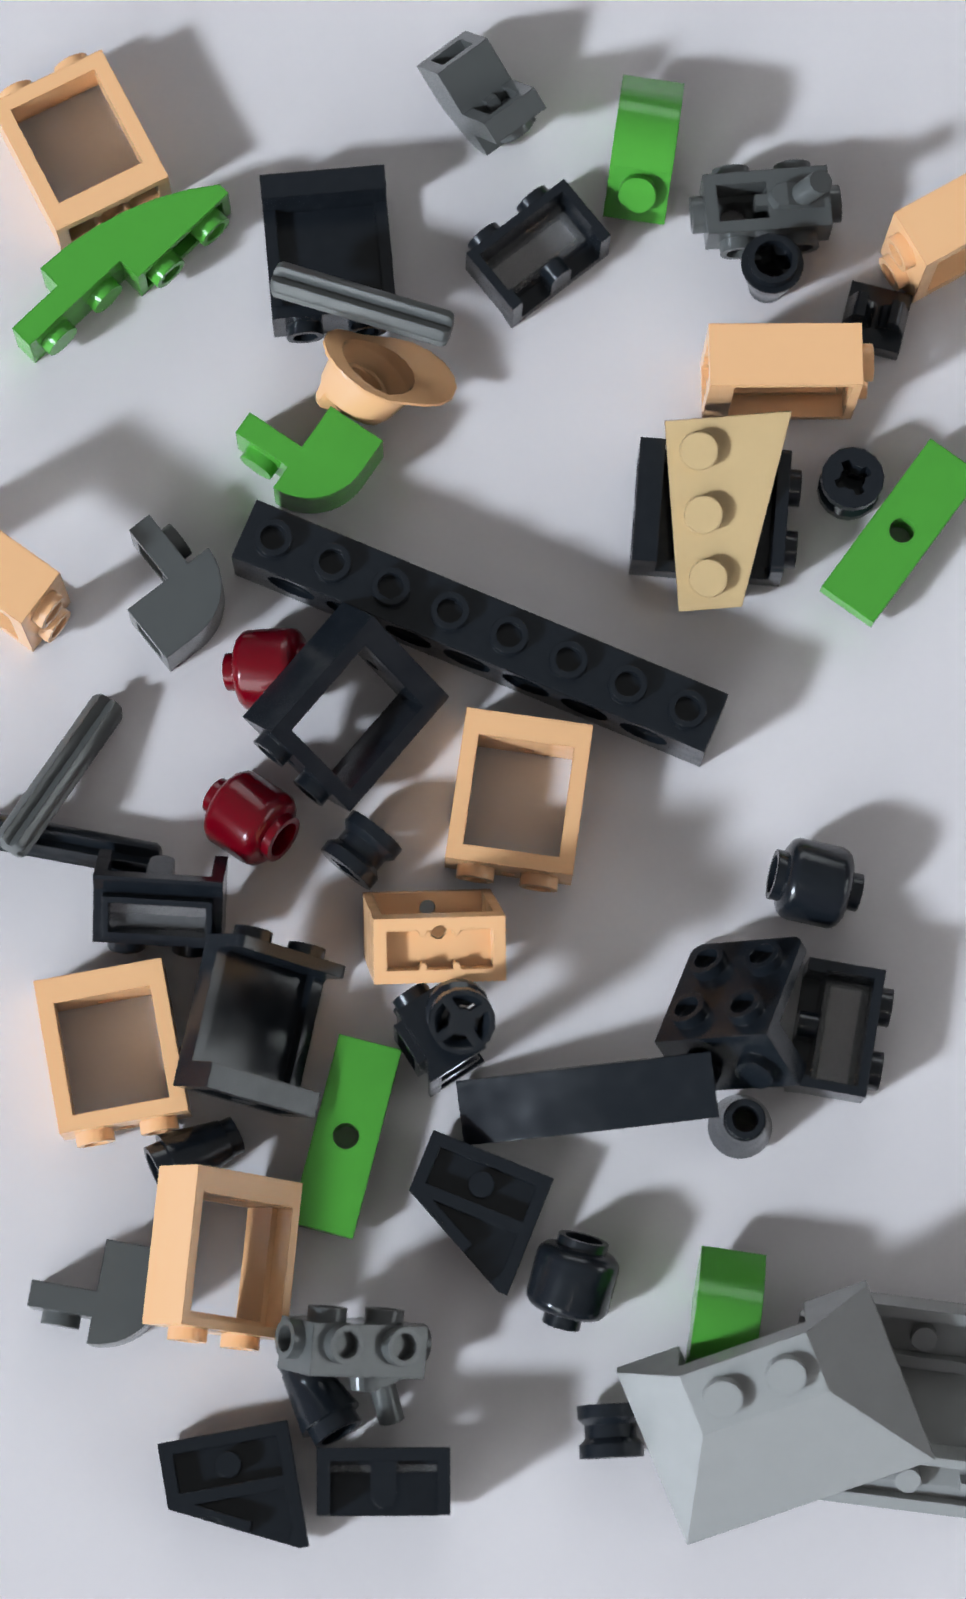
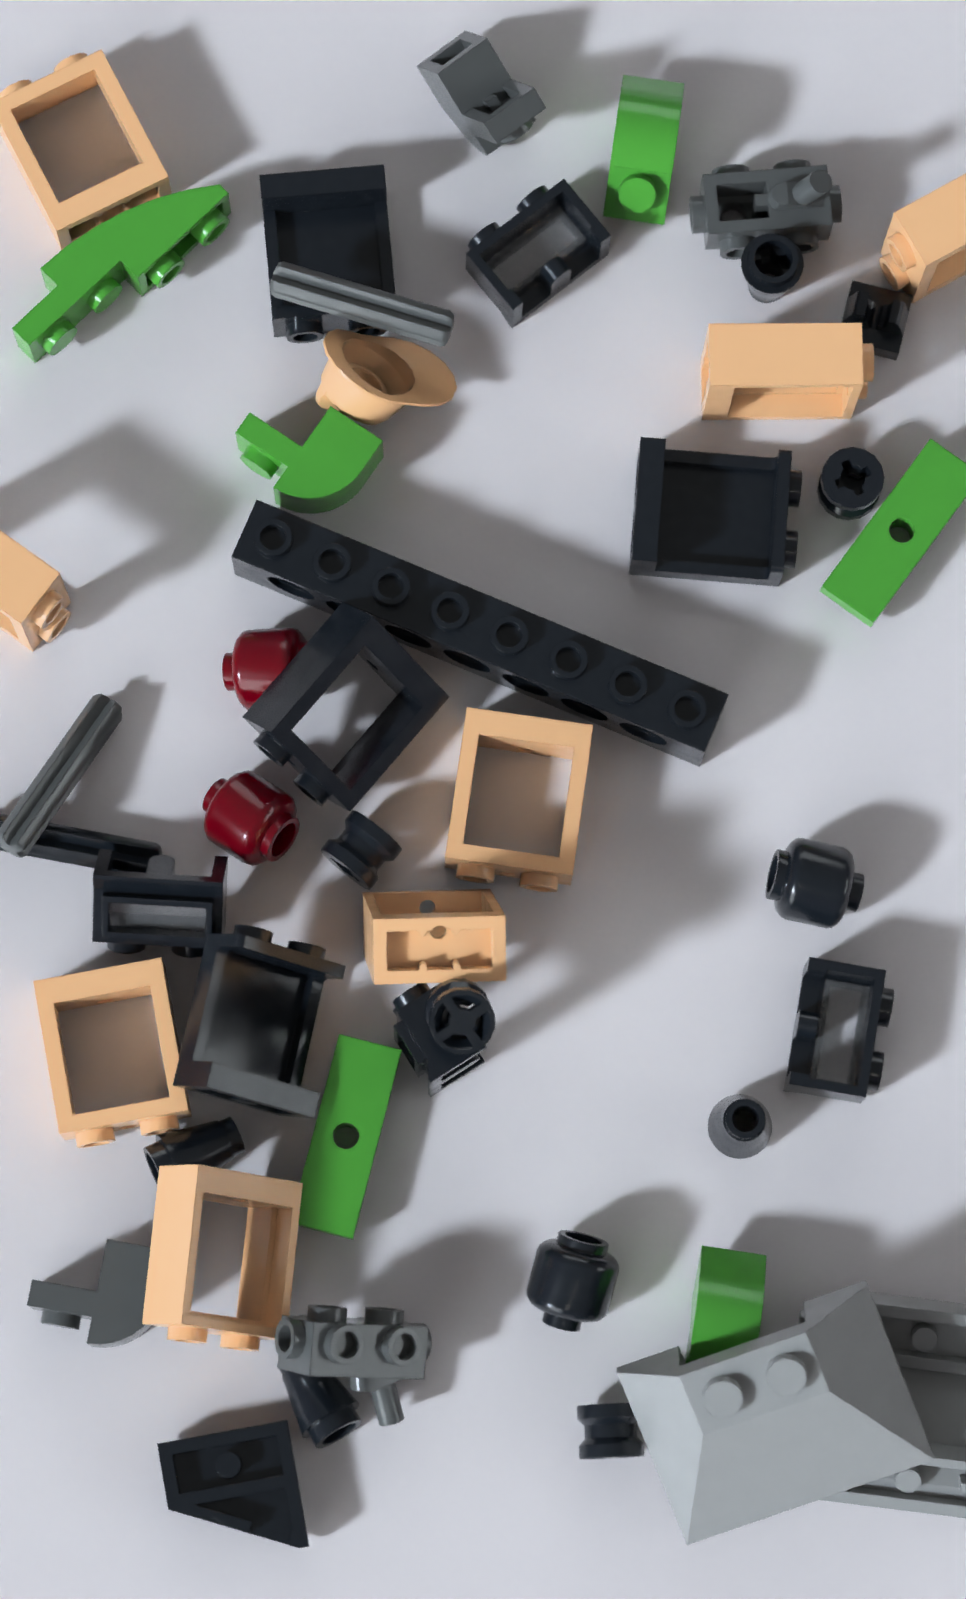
dark grey brick [127,515,225,672] -> none
black window [317,1447,450,1516] -> none
black wing [409,1130,554,1296] -> none
black slope [456,1051,719,1145] -> none
black bracket [655,937,807,1090] -> none
tan wing [664,411,792,612] -> none

